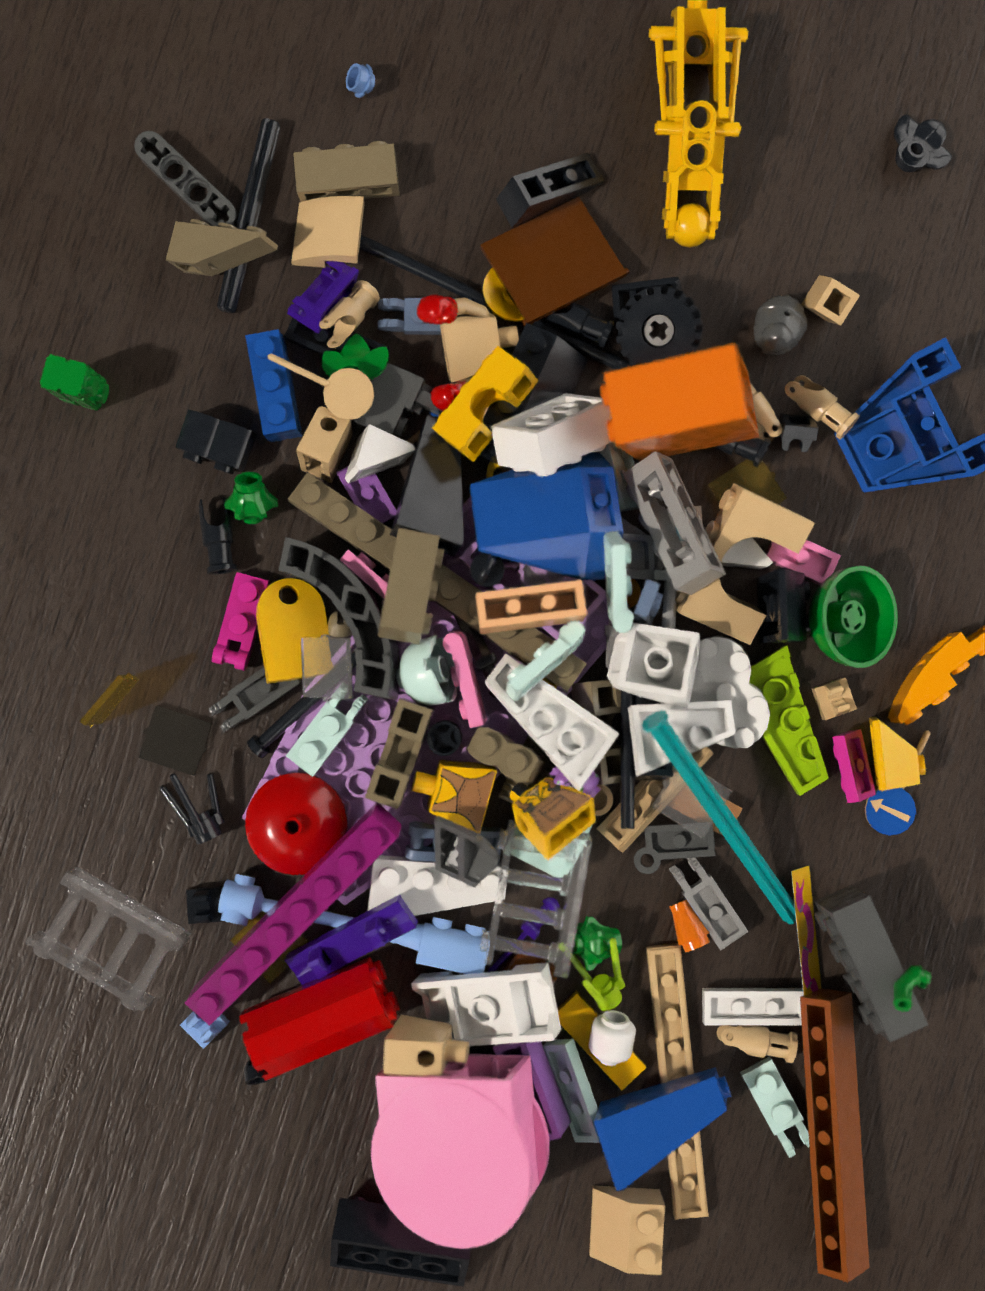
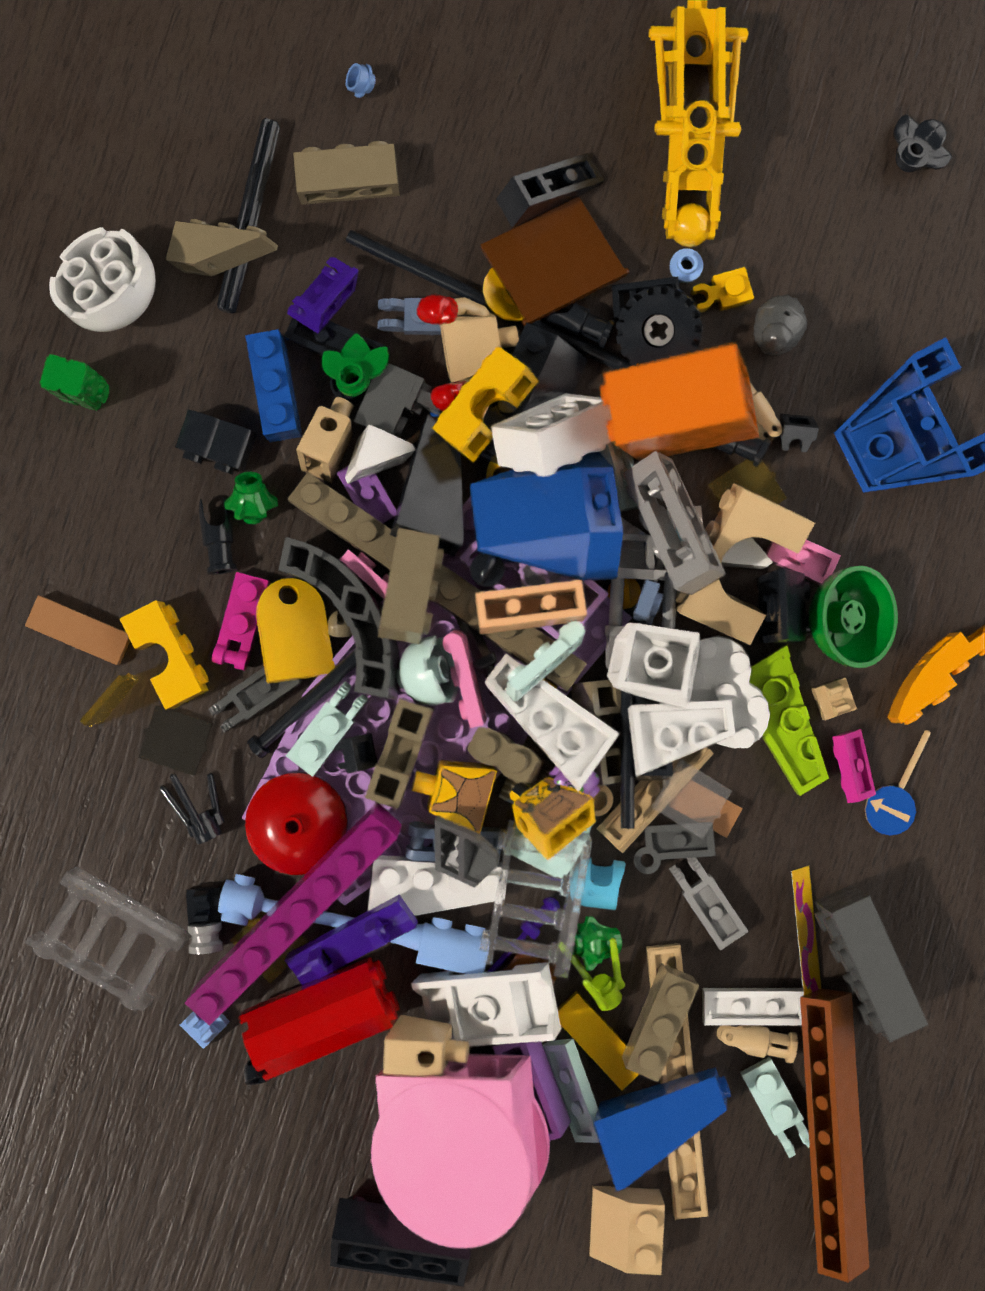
dark grey beam [134,131,238,227] -> none
tan piece [268,353,374,420] -> none
tan slope [291,196,365,268] -> none
clear piece [301,634,353,702] -> none
tan piece [319,280,380,348] -> none
black wheel [427,720,462,756] -> none
white head [588,1010,636,1066] -> none
light aqua hinge [604,531,634,634] -> none
teal axle [642,710,796,924] -> none
orange cone [669,899,710,952] -> none
tan piece [785,375,860,439] -> none
tan brick [802,275,860,326] -> none
yellow slope [869,717,926,791] -> none
green arm [893,965,931,1012] -> none
none -> medium nougat tile [25,595,130,665]
none -> white cylinder [49,227,156,332]
none -> yellow arch [120,600,209,710]
none -> light grey wheel [187,922,223,954]
none -> black tile [335,733,377,773]
none -> medium azure helmet [569,858,626,910]
none -> dark tan brick [622,963,699,1082]
none -> light blue plate [669,249,703,283]
none -> yellow plate [691,267,754,312]

